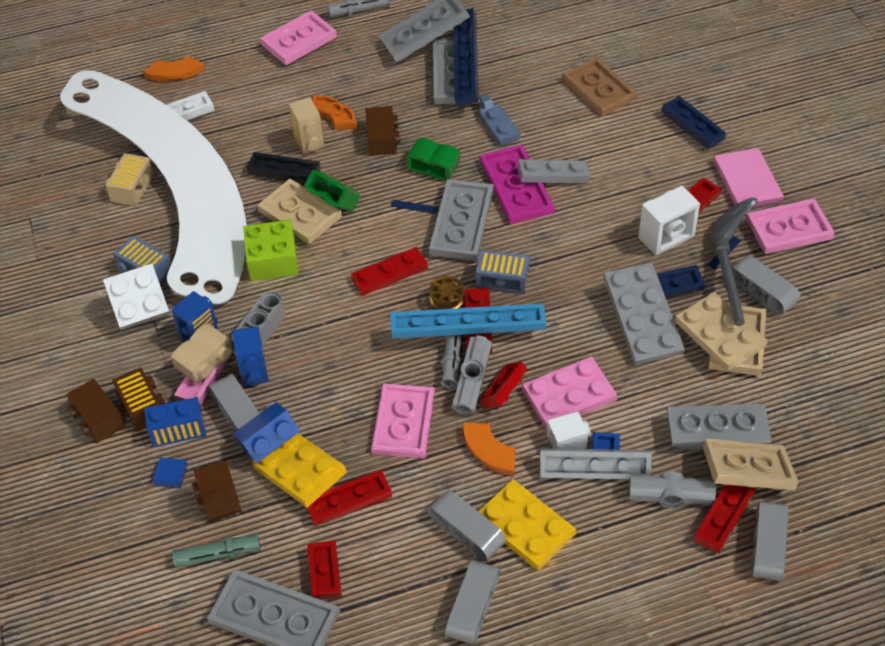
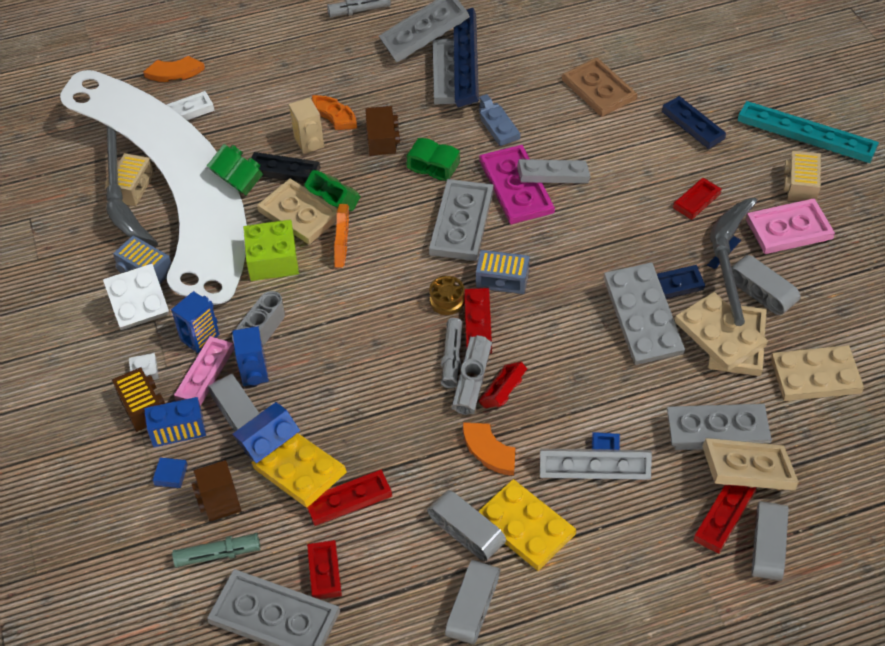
reddish brown brick [66,378,125,444] -> none
tan brick [171,323,233,383] -> none
bright pink plate [260,10,337,65] -> none
red plate [351,247,428,296] -> none
bright pink tile [371,383,435,459] -> none
dark azure plate [390,304,546,339] -> none
dark blue piece [391,199,438,214] -> none
bright pink plate [522,356,617,429] -> none
white brick [547,412,591,449] -> none
light grey piece [629,471,716,508] -> none
white brick [638,186,700,256] -> none
bright pink tile [714,148,784,208] -> none
none -> dark grey piece [106,125,158,246]
none -> white plate [129,353,159,380]
none -> green brick [207,144,263,196]
none -> orange tile [334,204,349,268]
none -> teal plate [738,101,879,163]
none -> tan plate [771,345,864,401]
none -> tan brick [783,151,821,202]

